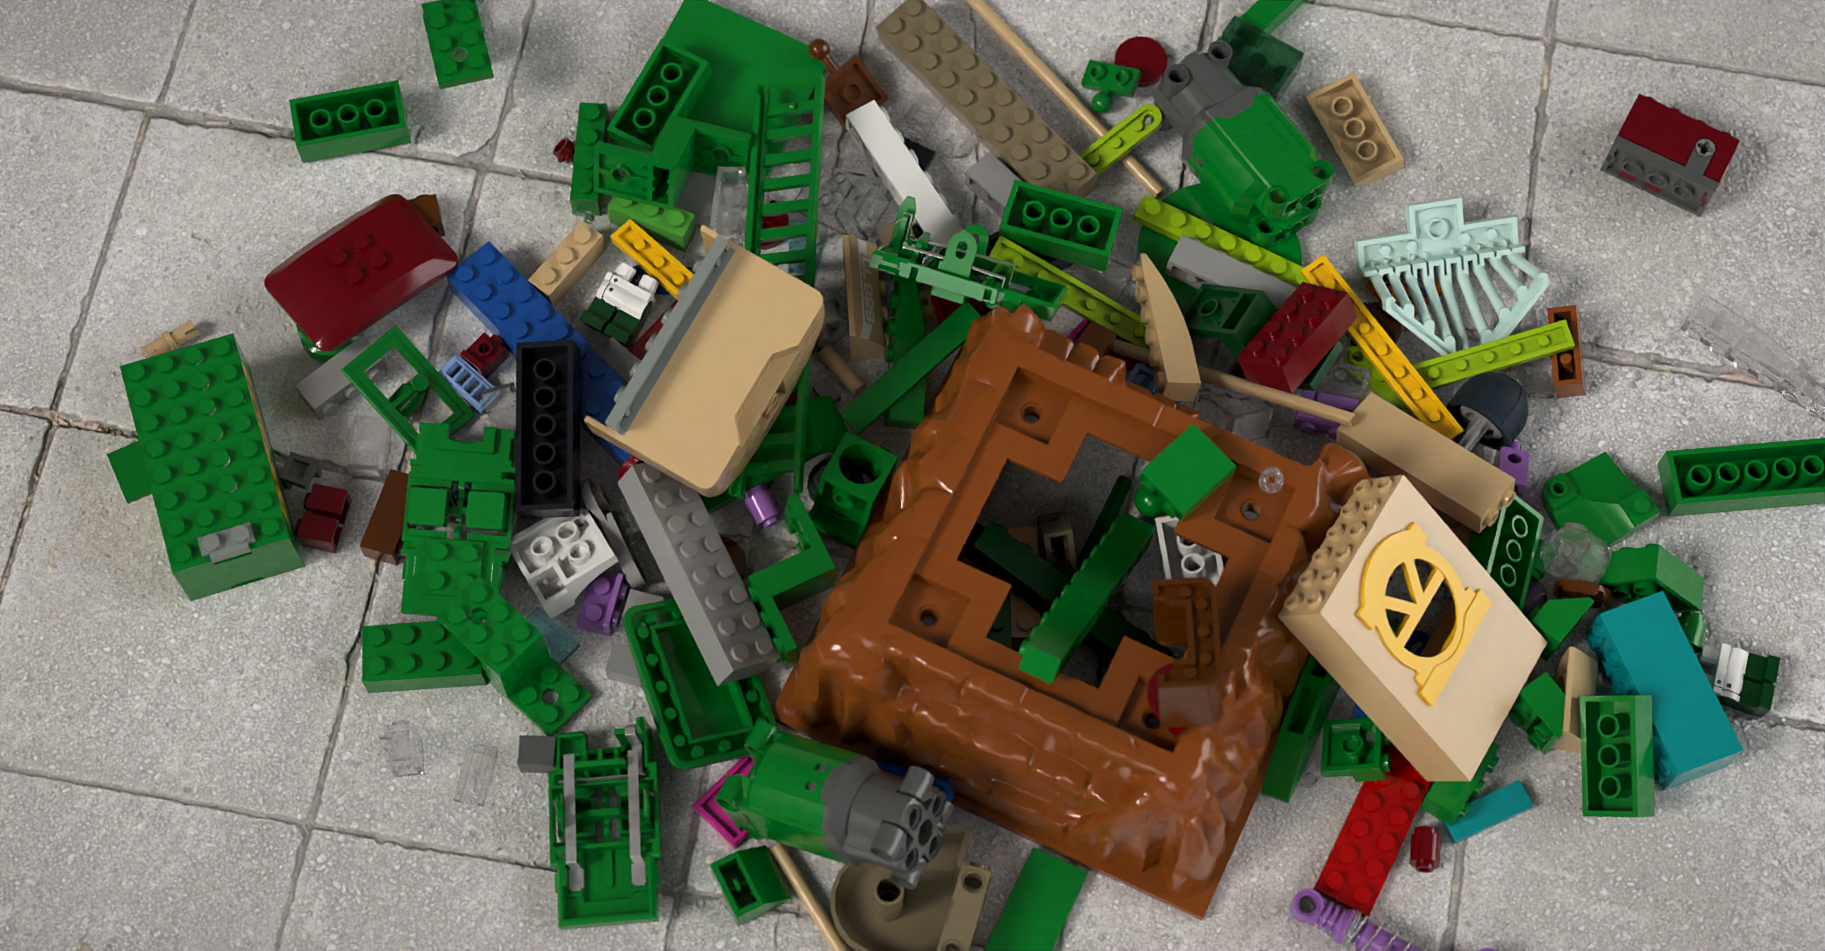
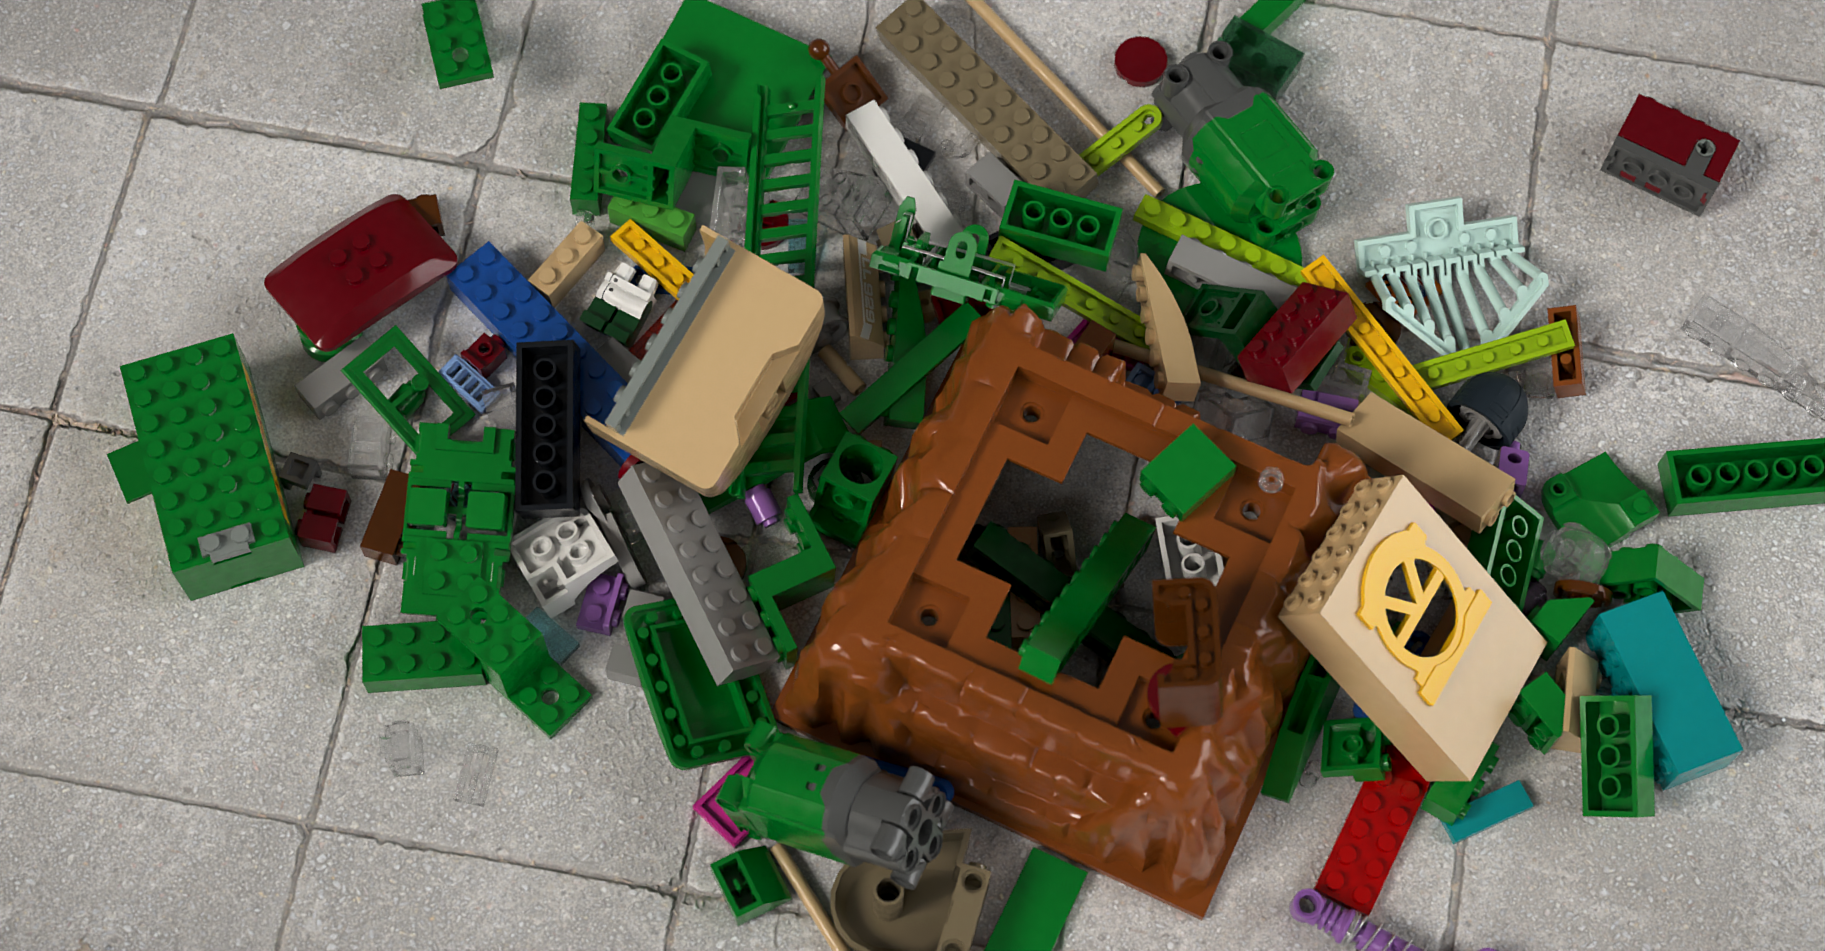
tan pin [140,320,199,359] -> none
green brick [289,80,411,163] -> none
dark grey panel [517,735,556,773] -> none
green piece [548,716,663,930] -> none
dark red plate [553,137,576,163] -> none
dark green axle [1076,475,1132,571] -> none
green plate [1081,60,1141,114] -> none
green piece [1134,486,1165,518] -> none
tan slope [1305,72,1405,186] -> none
dark red brick [1409,826,1441,873] -> none
green brick [1677,611,1706,654] -> none
hips [1697,643,1781,718] -> none

